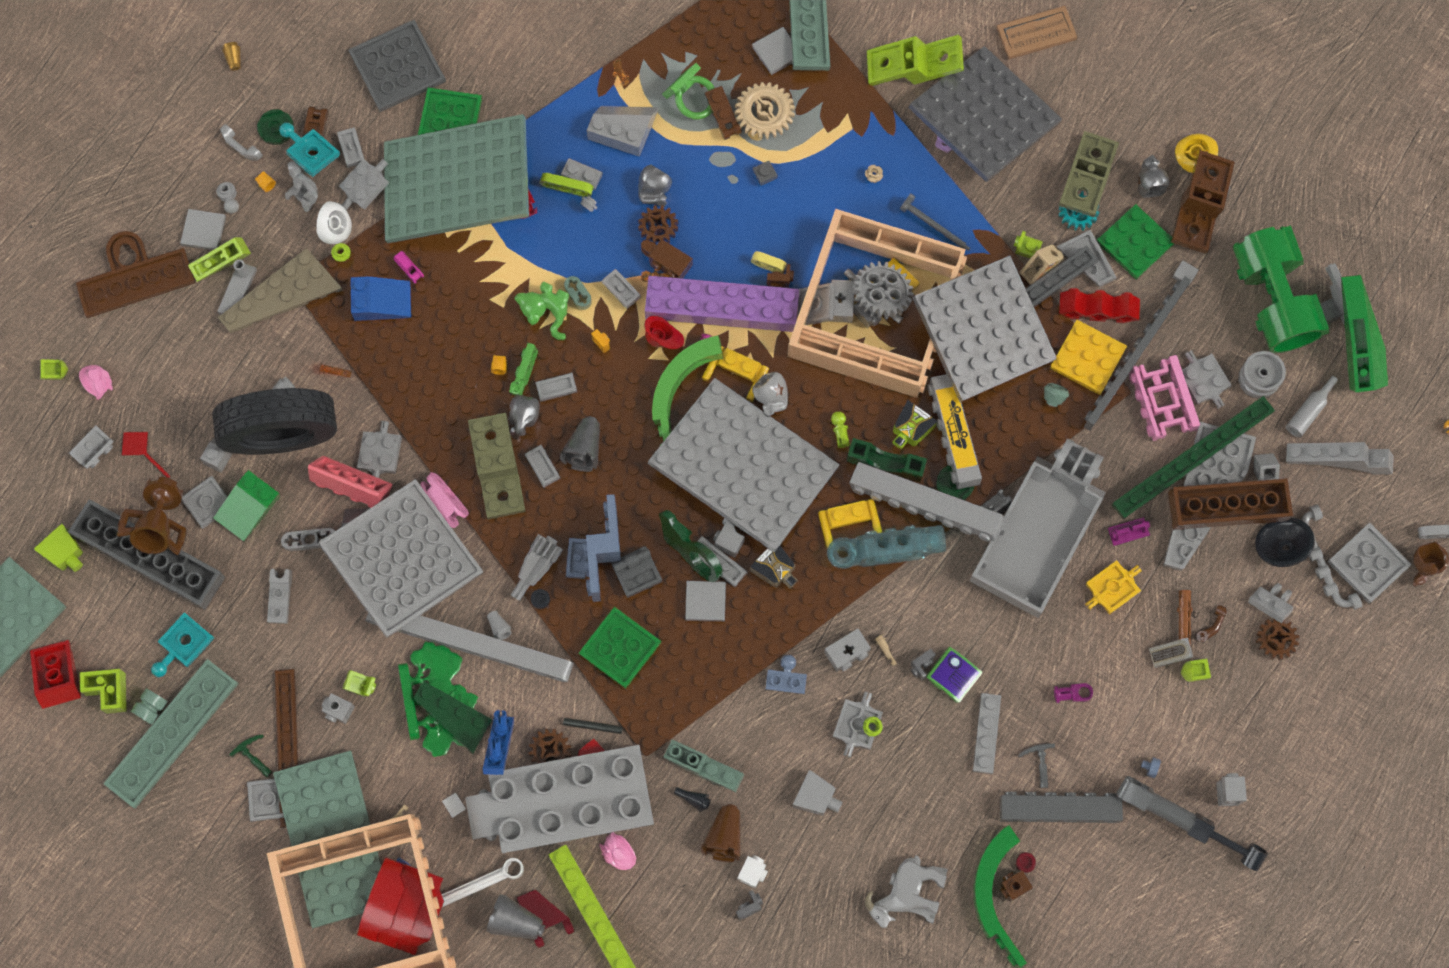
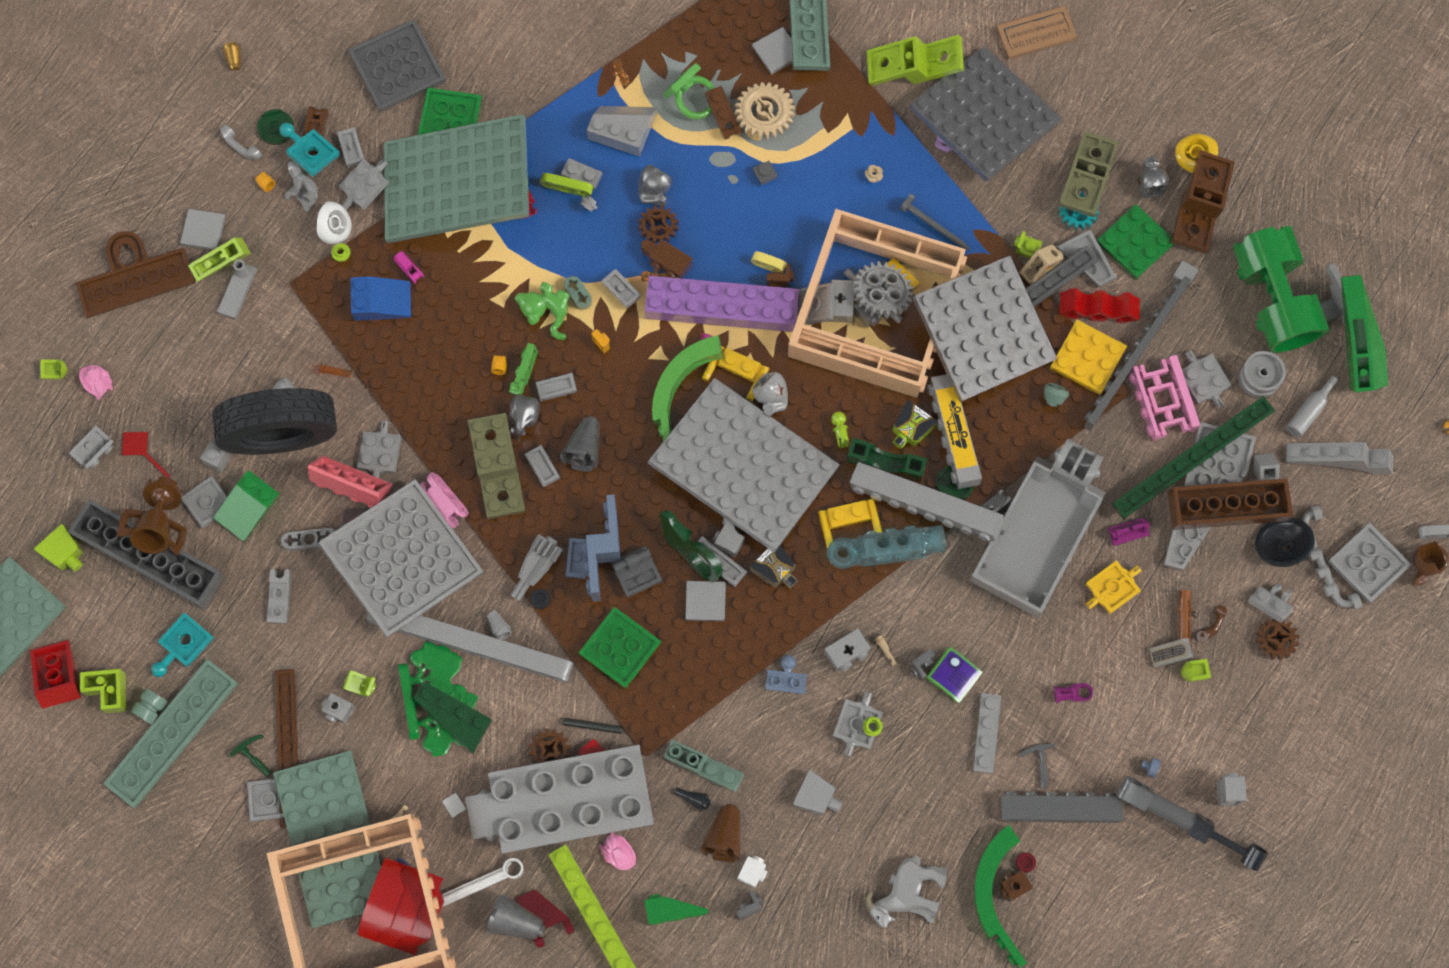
light grey plate [216,182,239,214] -> none
dark tan wing [218,248,343,333] -> none
blue plate [483,710,514,775] -> none
red piece [644,316,685,349] -> none
none -> green slope [644,894,709,926]

